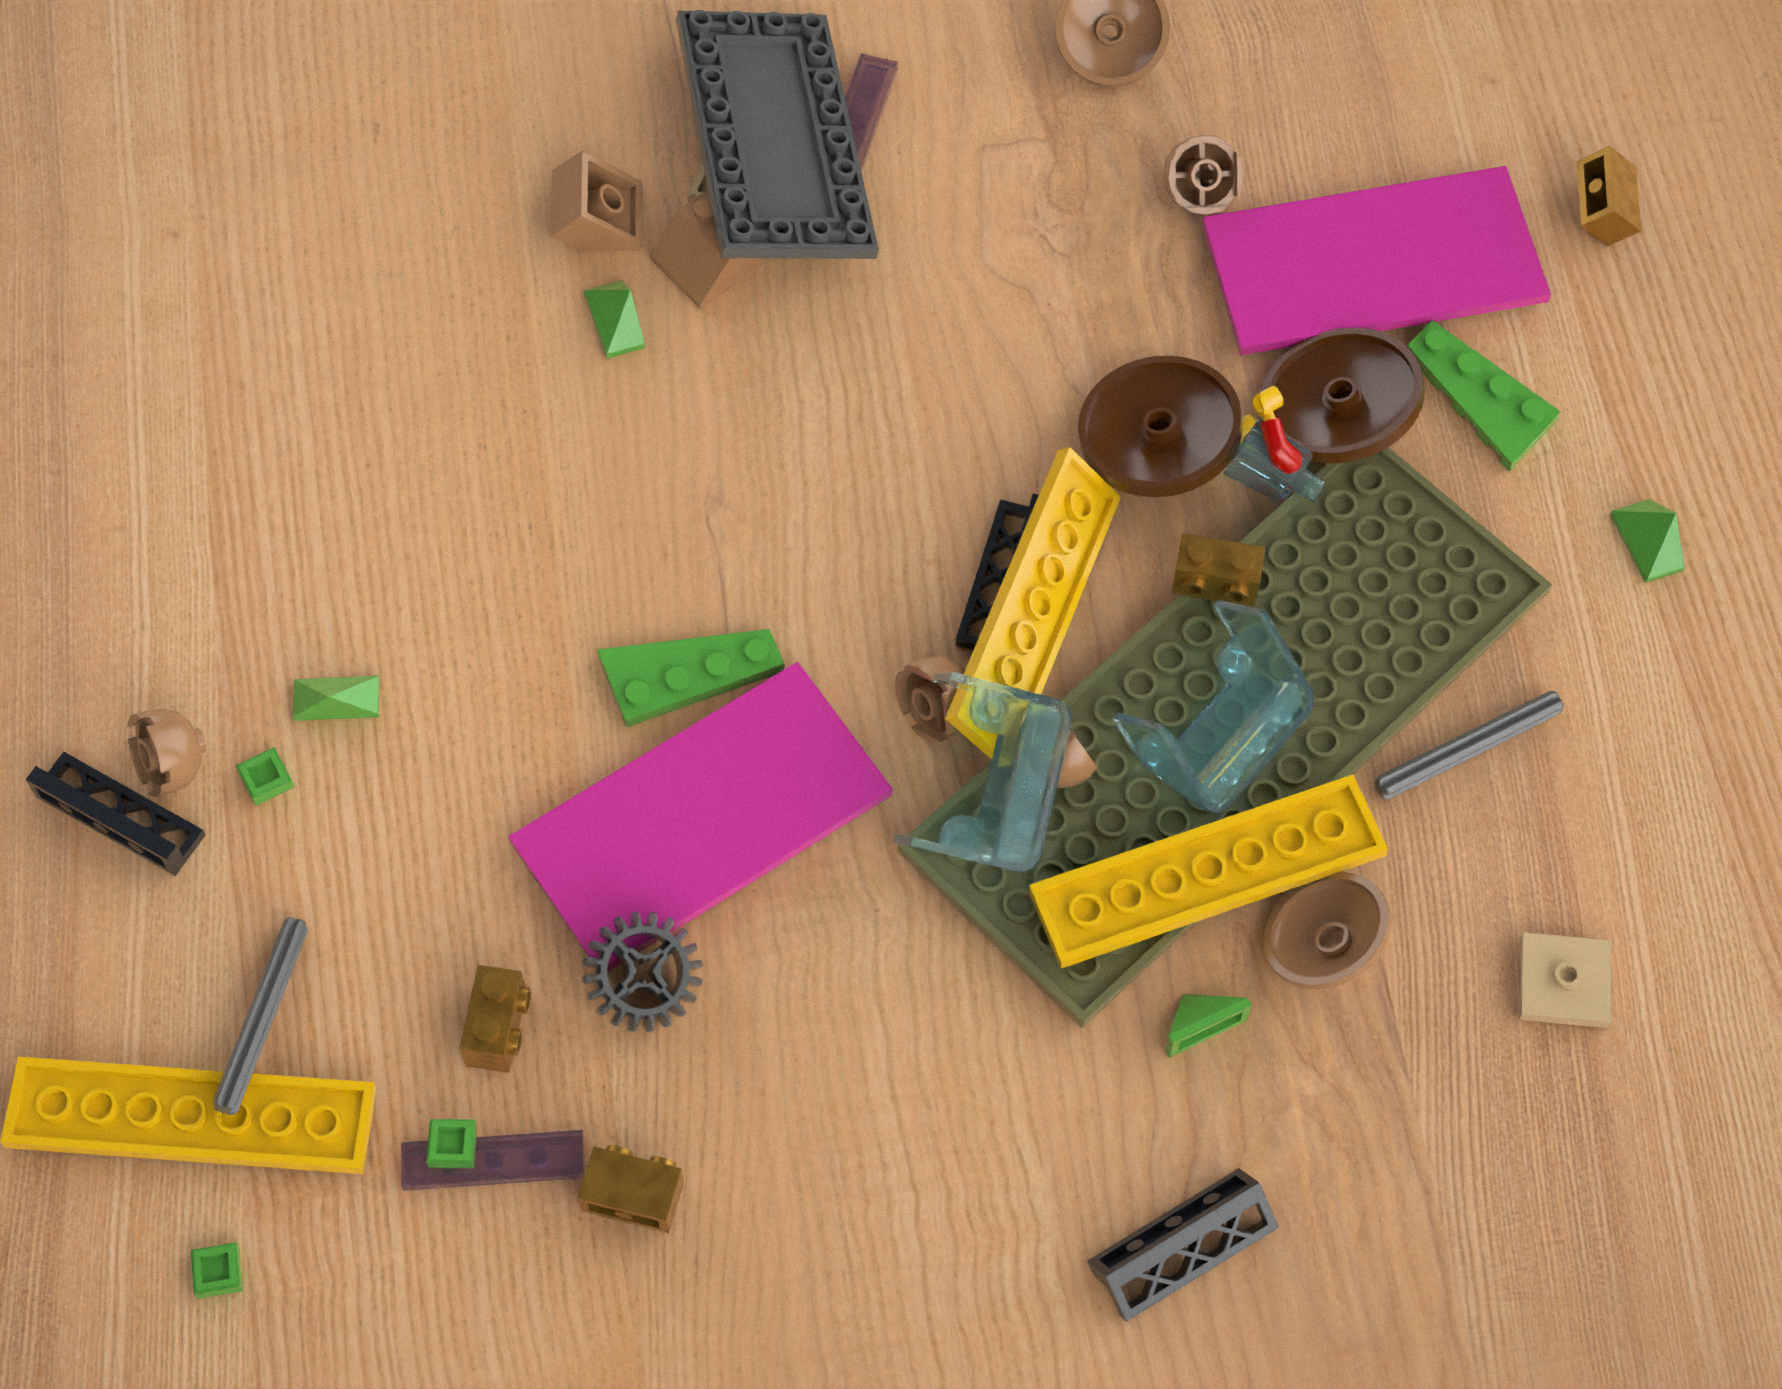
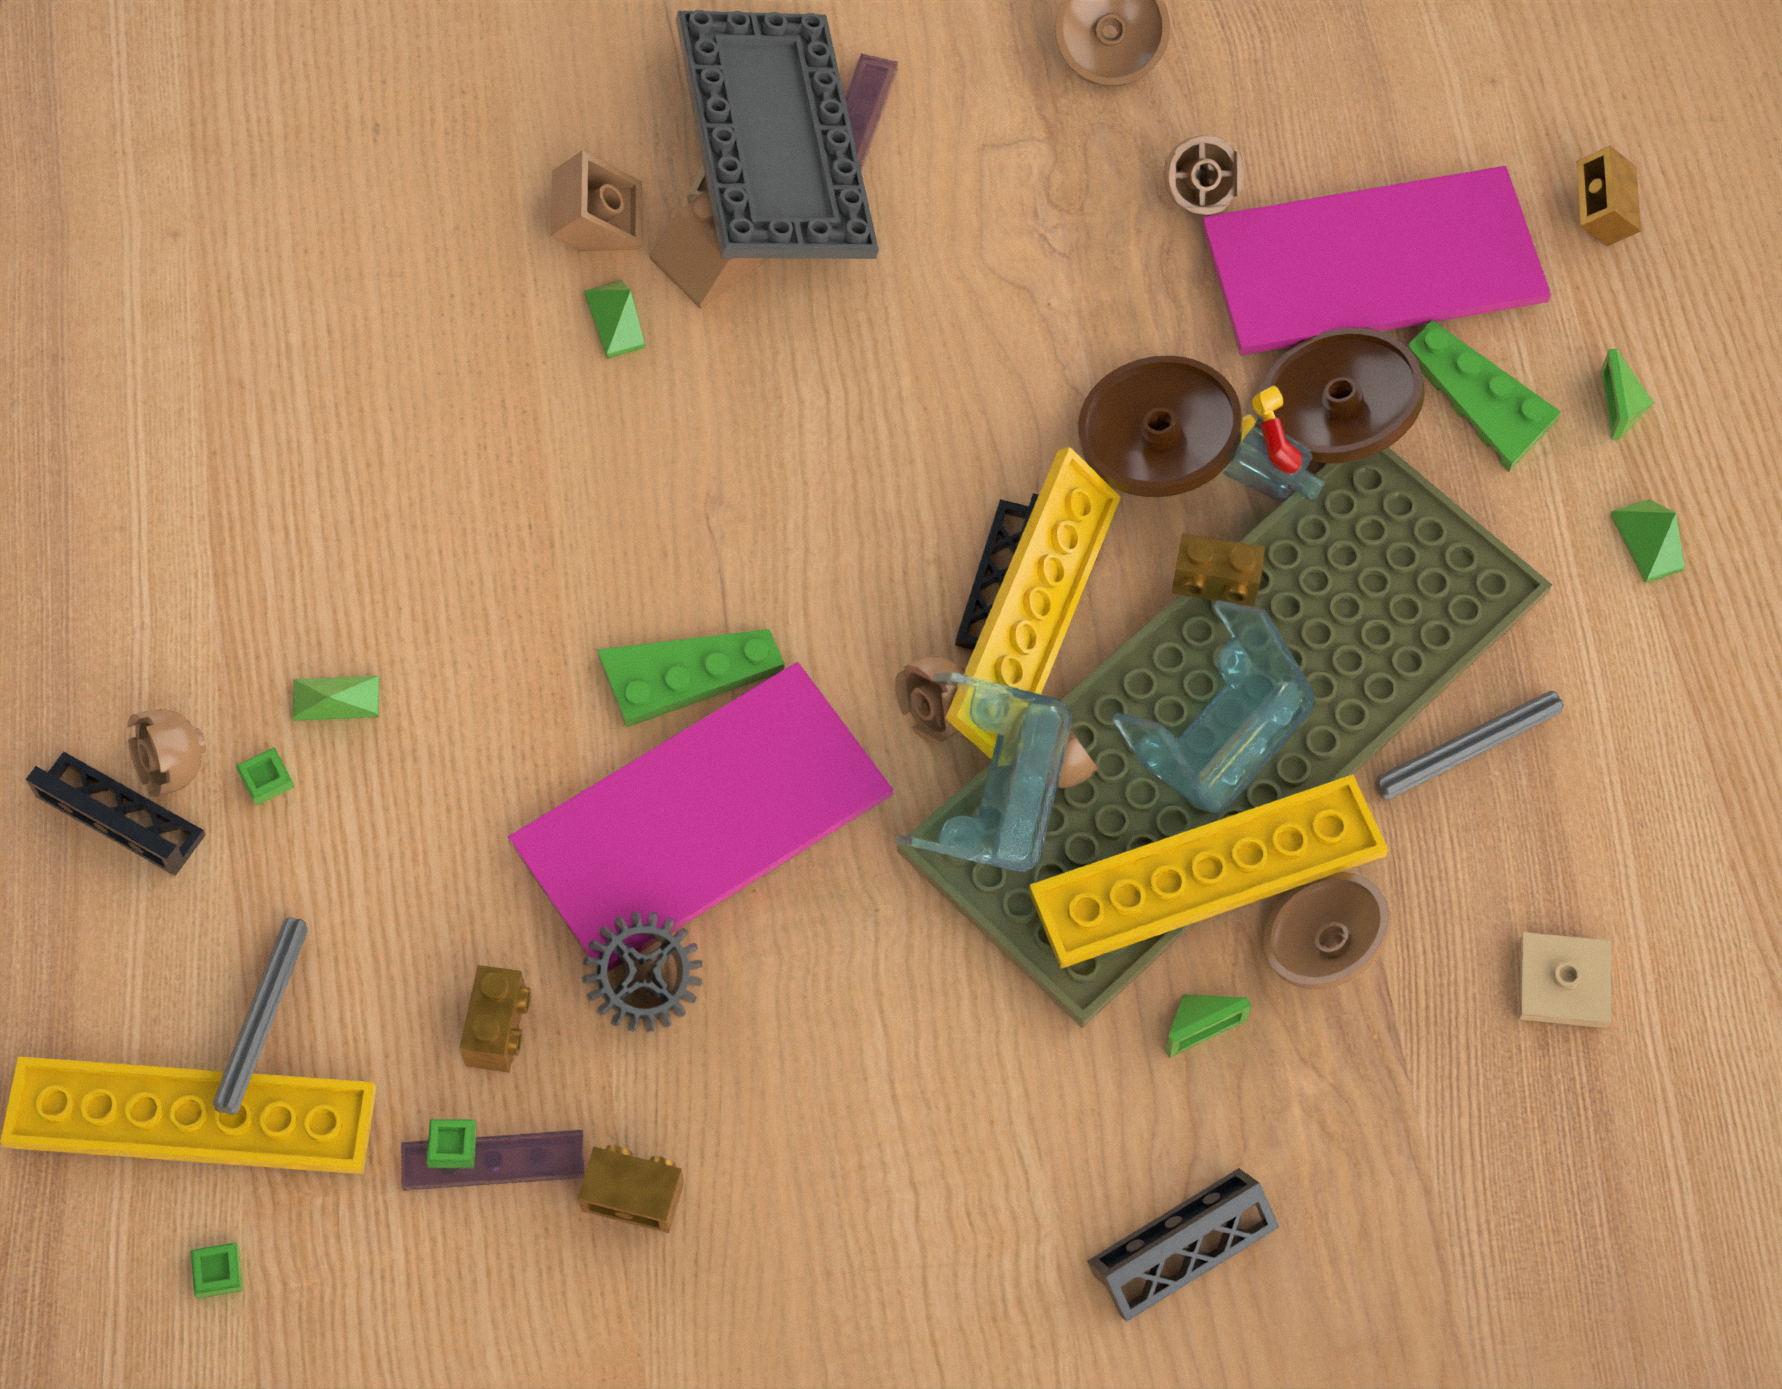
none -> bright green slope [1601,349,1654,440]

